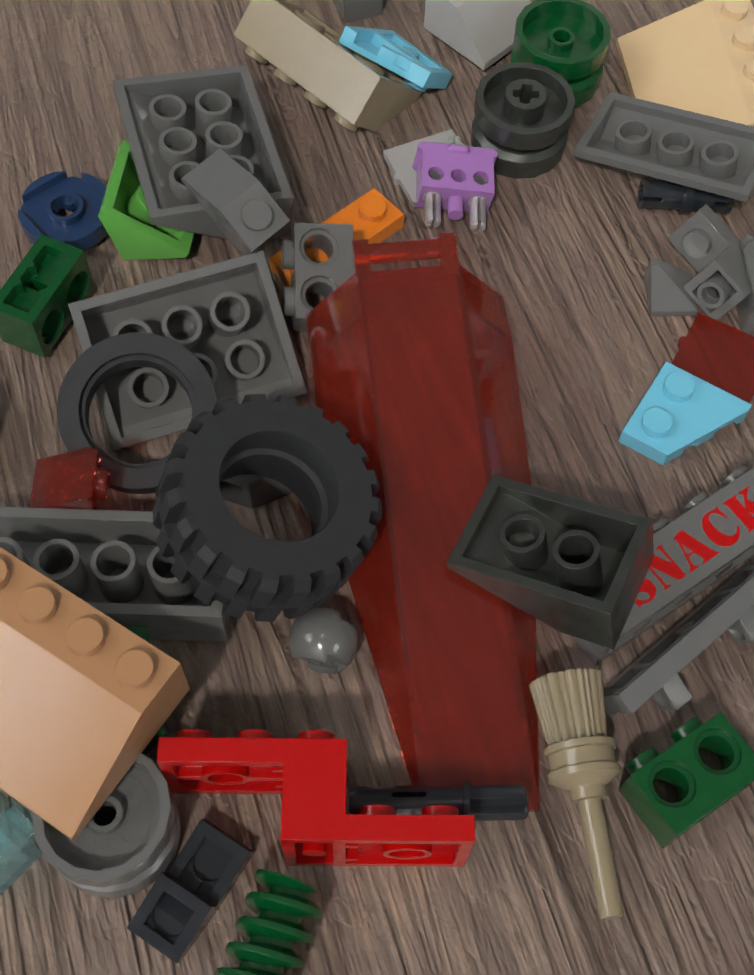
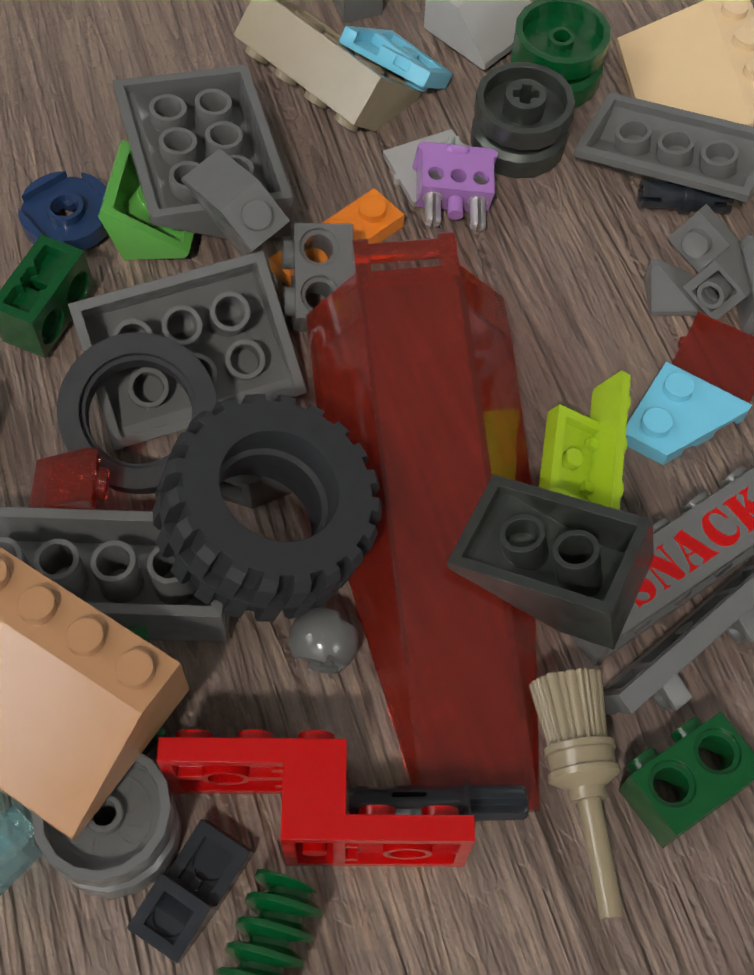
none -> lime bracket [539,370,631,510]

